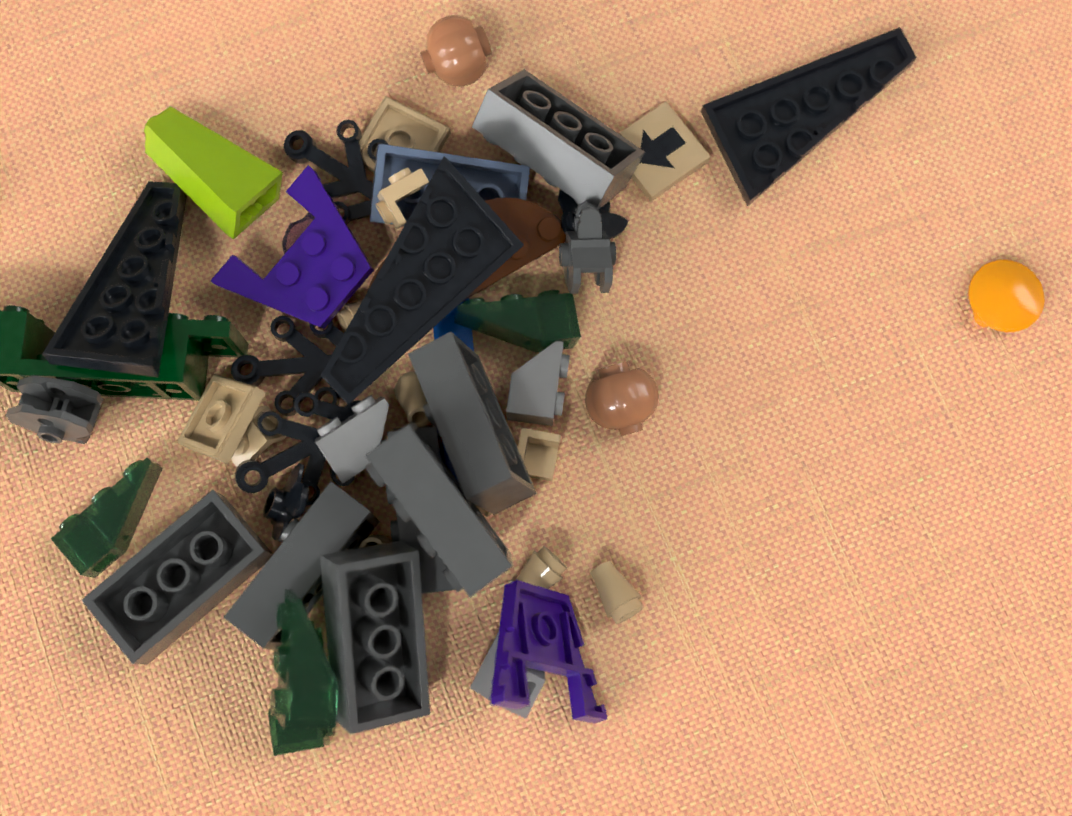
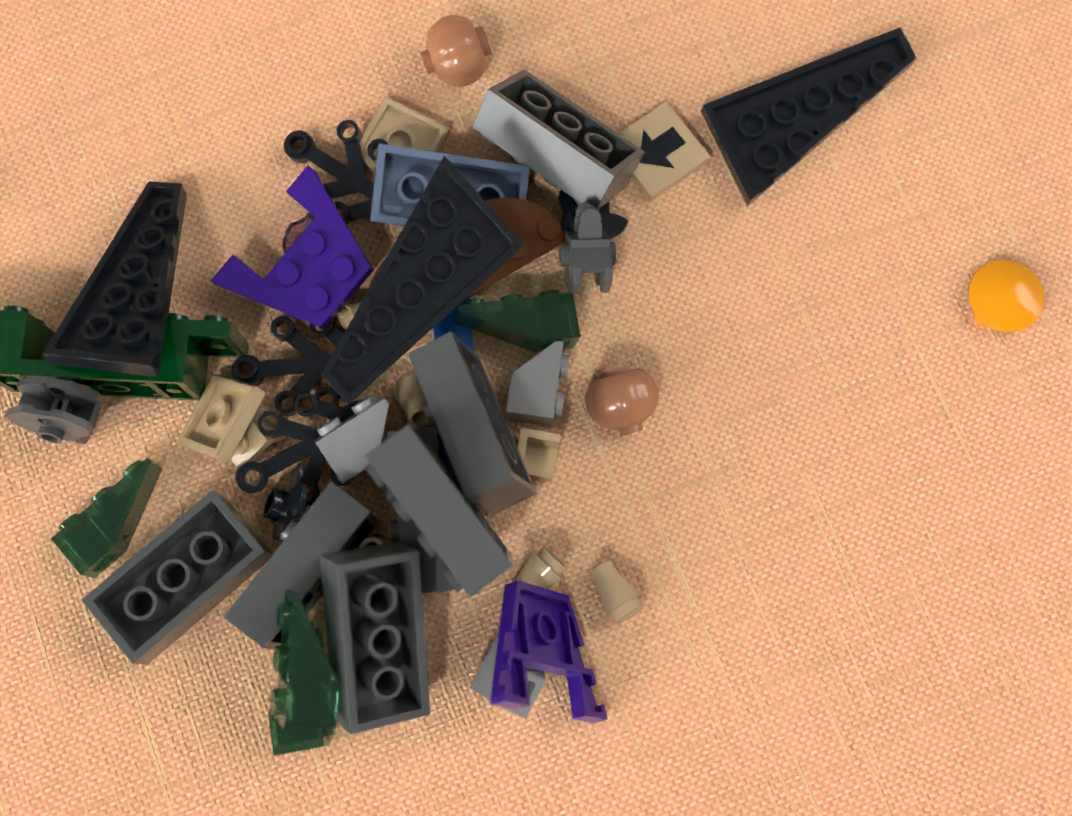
lime slope [144,106,283,239] -> none
tan bracket [376,167,429,229] -> none

